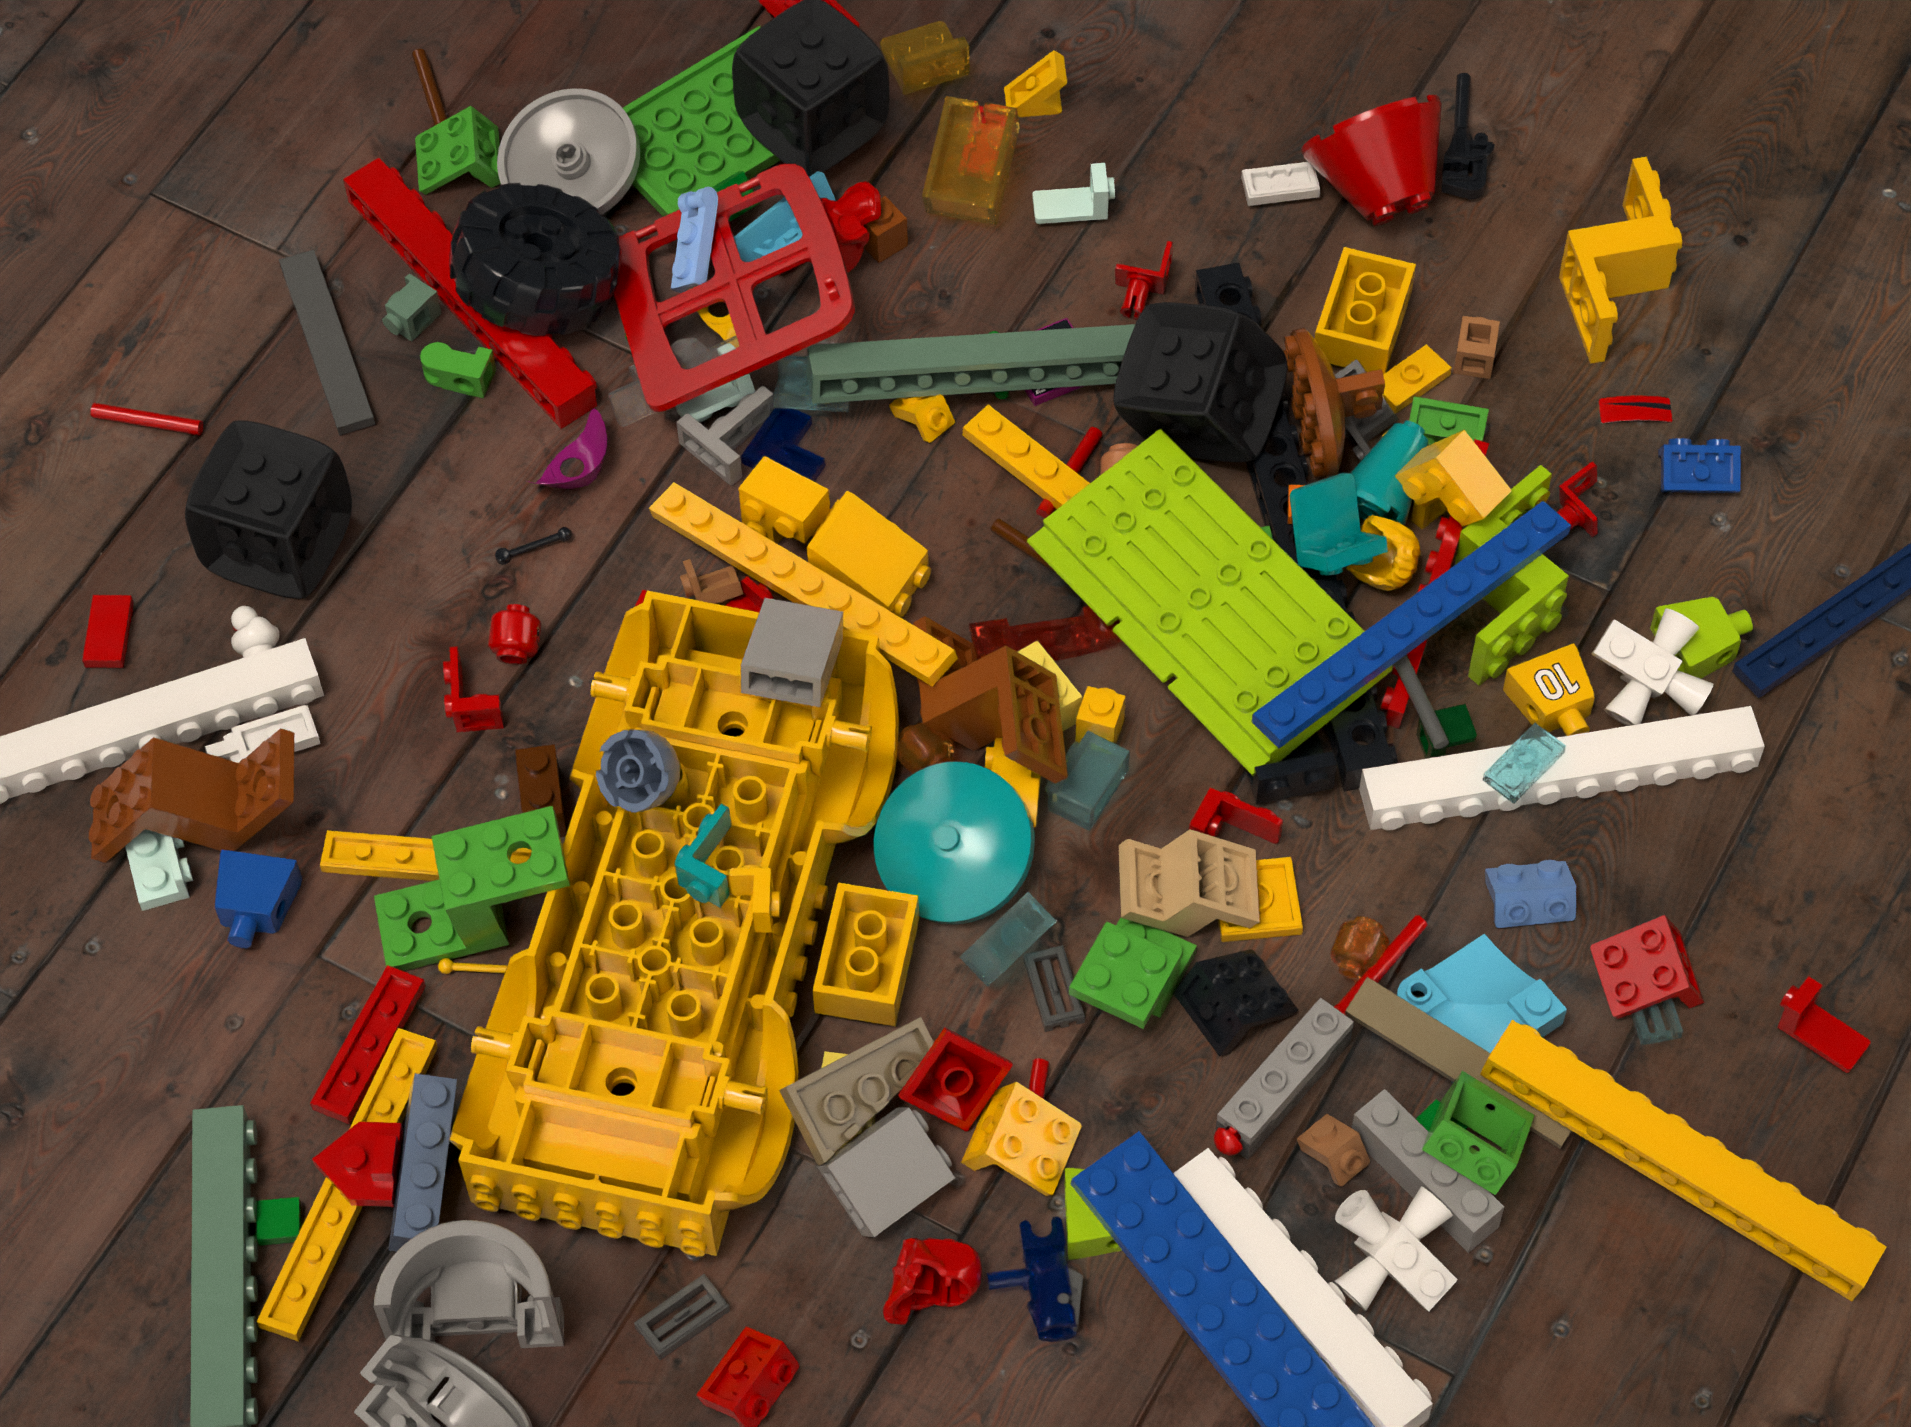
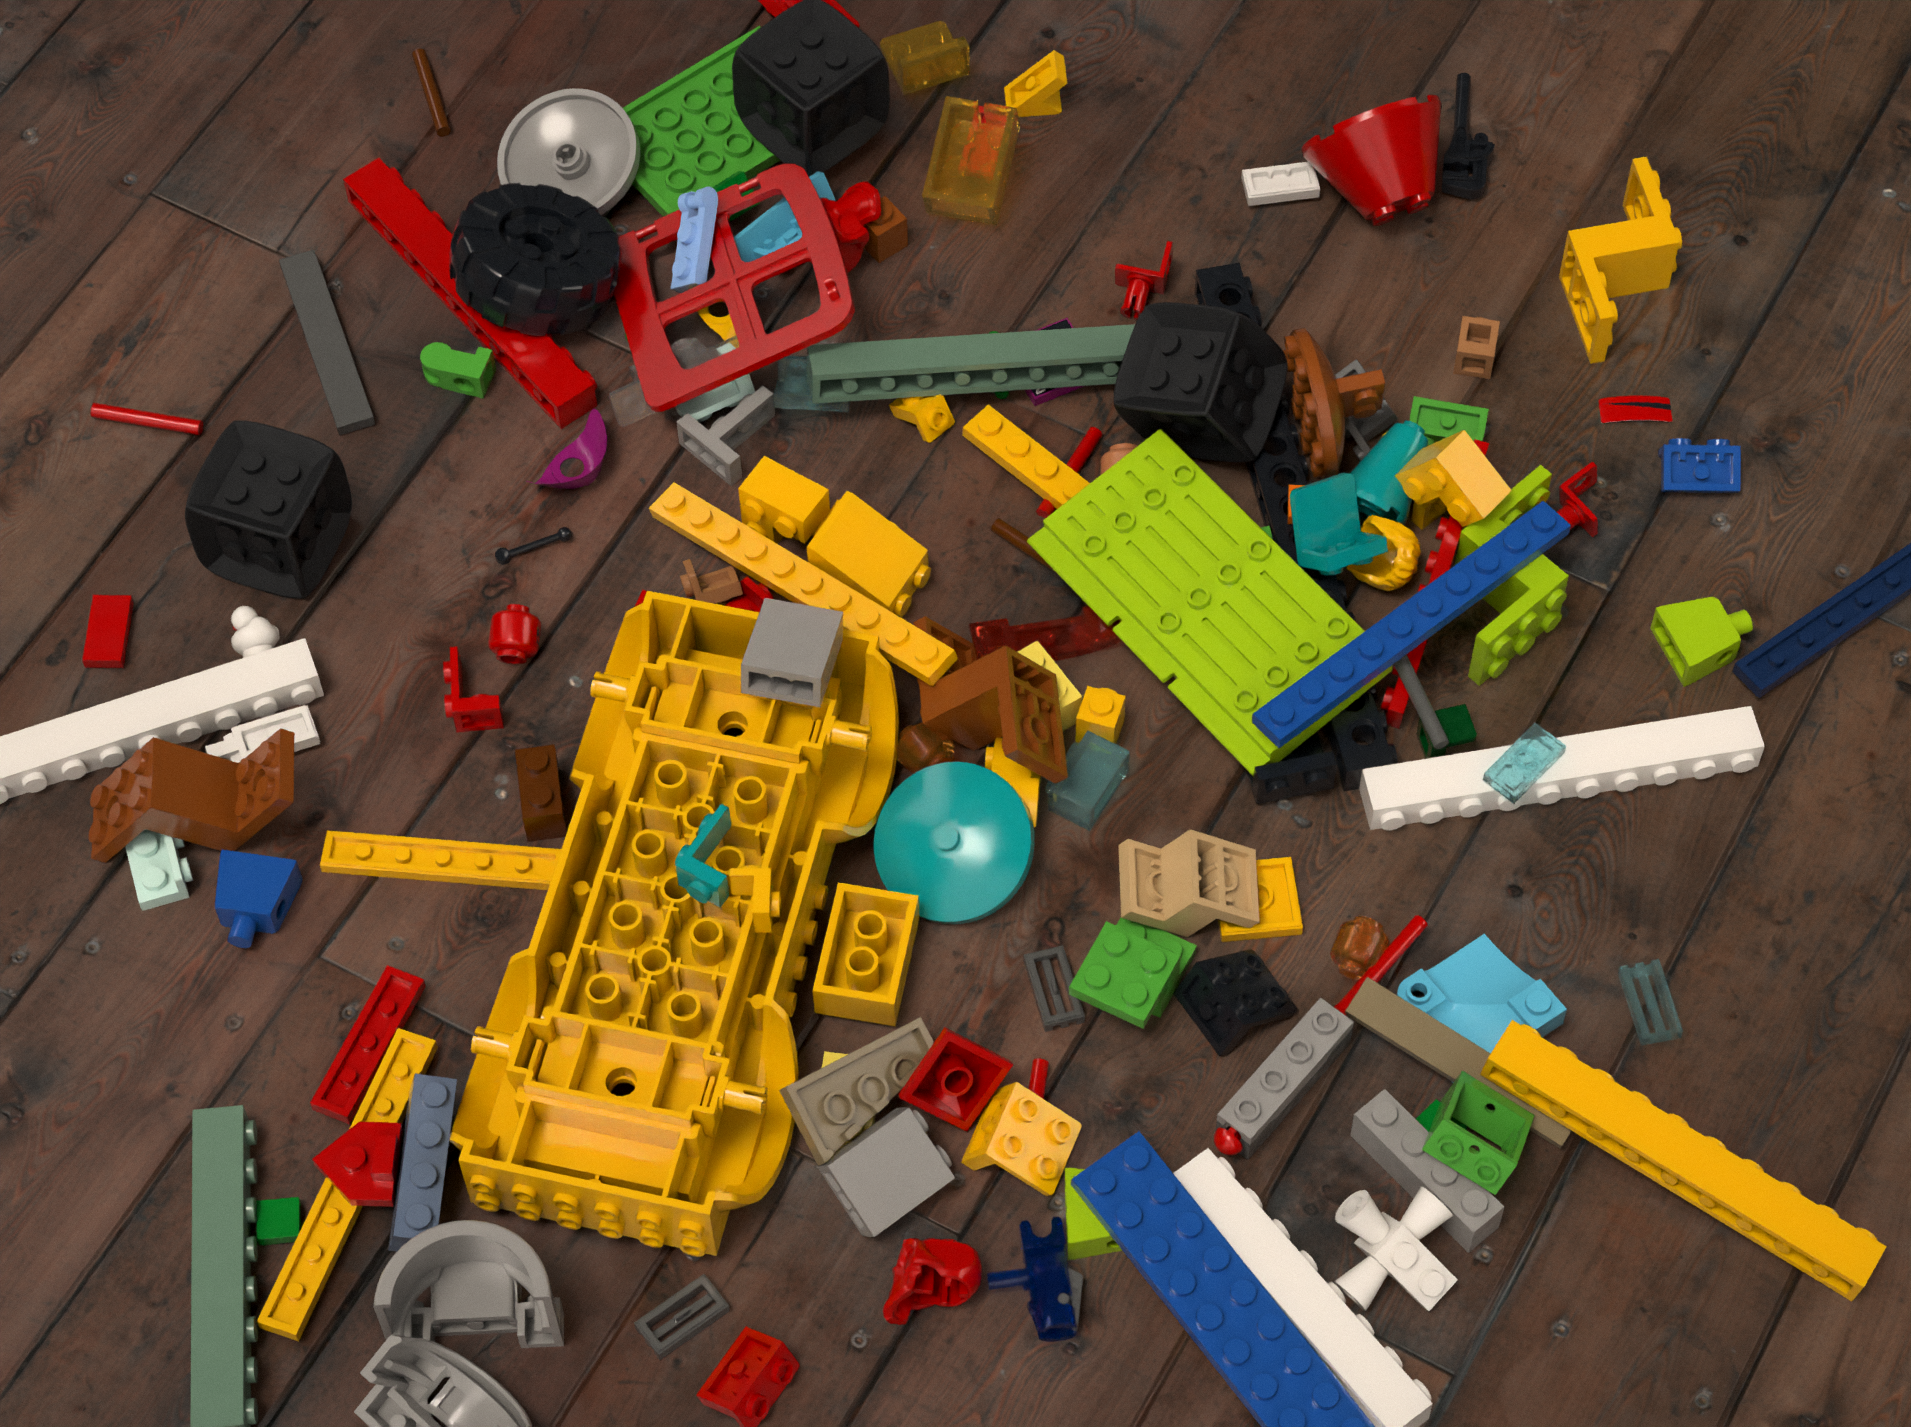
bright green bracket [374,806,570,971] -> none
sand green brick [382,273,442,342] -> none
bright green bracket [415,106,501,195] -> none
yellow hinge [438,958,508,974] -> none
sand blue cylinder [596,729,680,813] -> none
clear blue tile [741,402,826,482] -> none
clear light blue brick [960,892,1056,987] -> none
light aqua bracket [1032,163,1115,224] -> none
red bracket [1189,787,1283,844] -> none
medium nougat bracket [1296,1114,1370,1187] -> none
yellow brick [1314,247,1416,374] -> none
yellow plate [1382,344,1452,414] -> none
medium blue bracket [1485,860,1576,928] -> none
yellow torso [1503,643,1595,736] -> none
red bracket [1590,915,1704,1019] -> none
white brick [1591,608,1714,726] -> none
red bracket [1777,976,1870,1073] -> none

